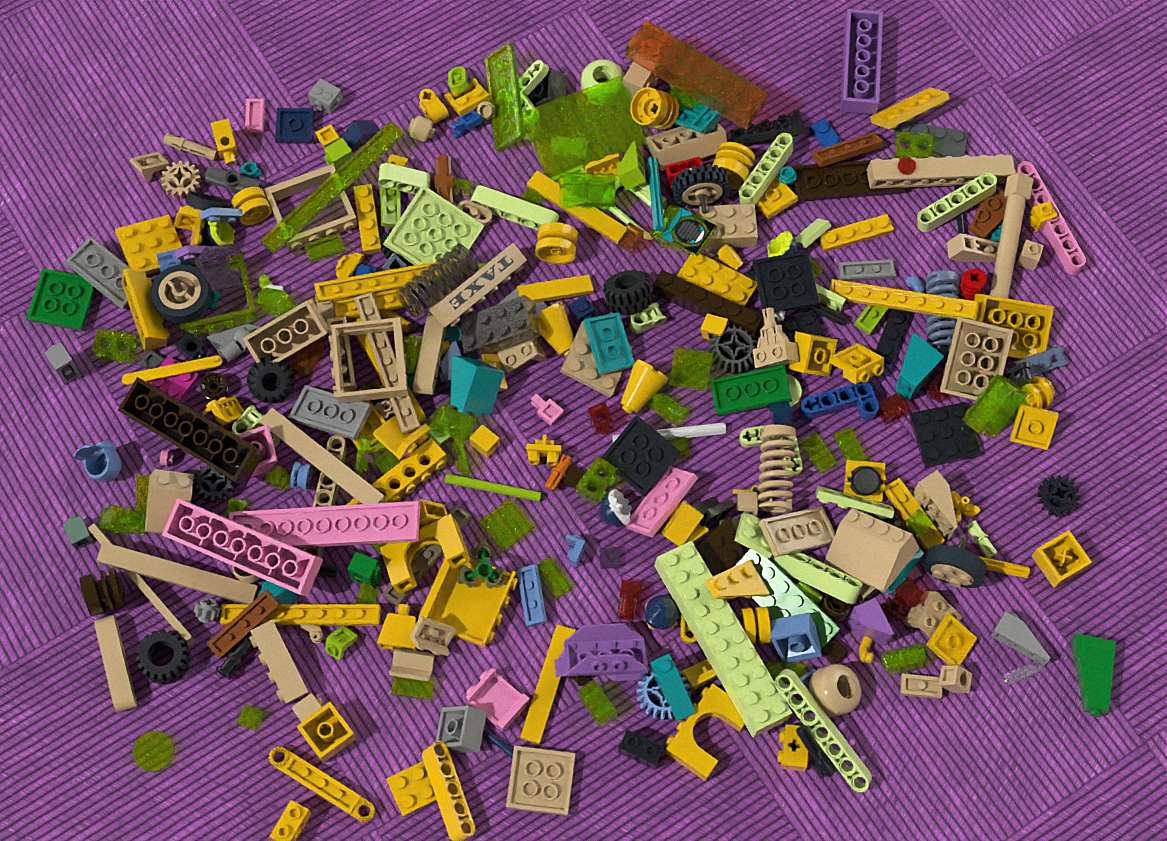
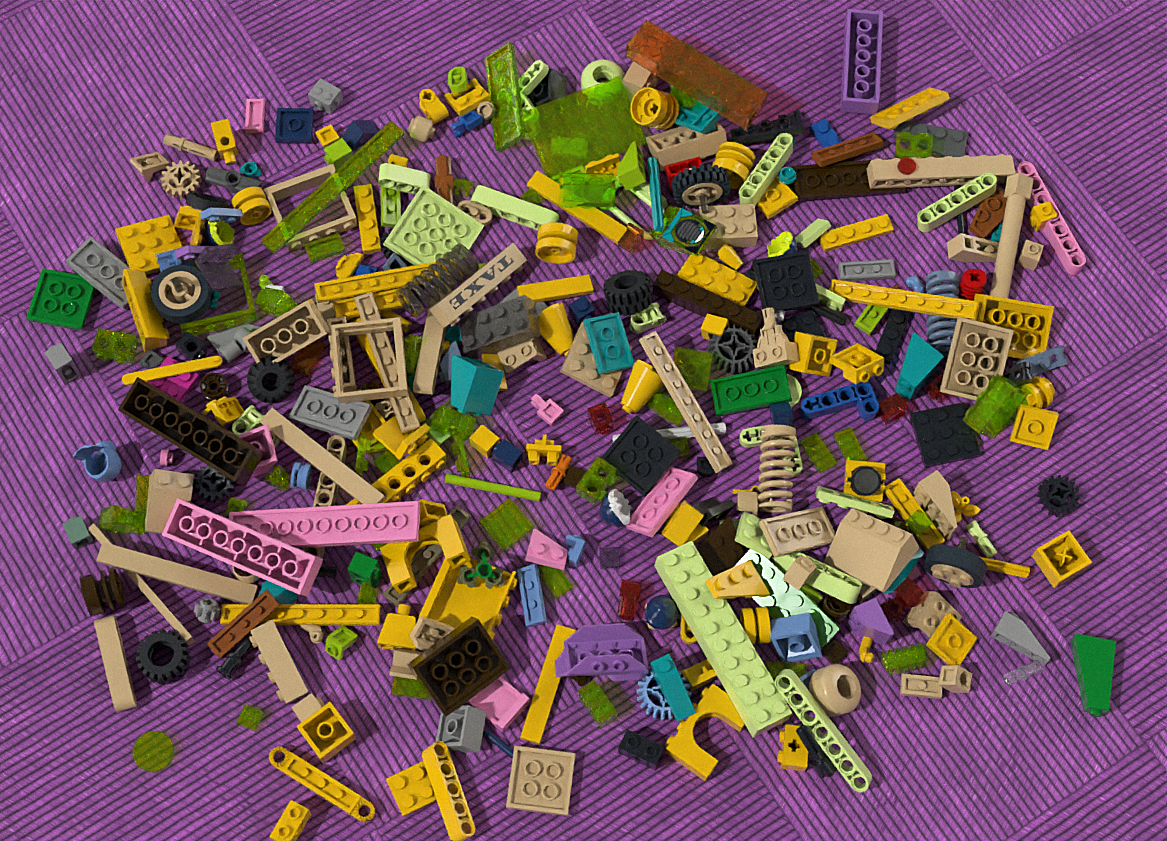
none -> dark brown slope [407,616,511,717]
none -> dark blue brick [492,439,523,473]
none -> bright pink wing [525,528,568,570]
none -> tan tile [639,331,733,473]
none -> black tile [696,457,715,477]
none -> tan brick [782,555,817,591]

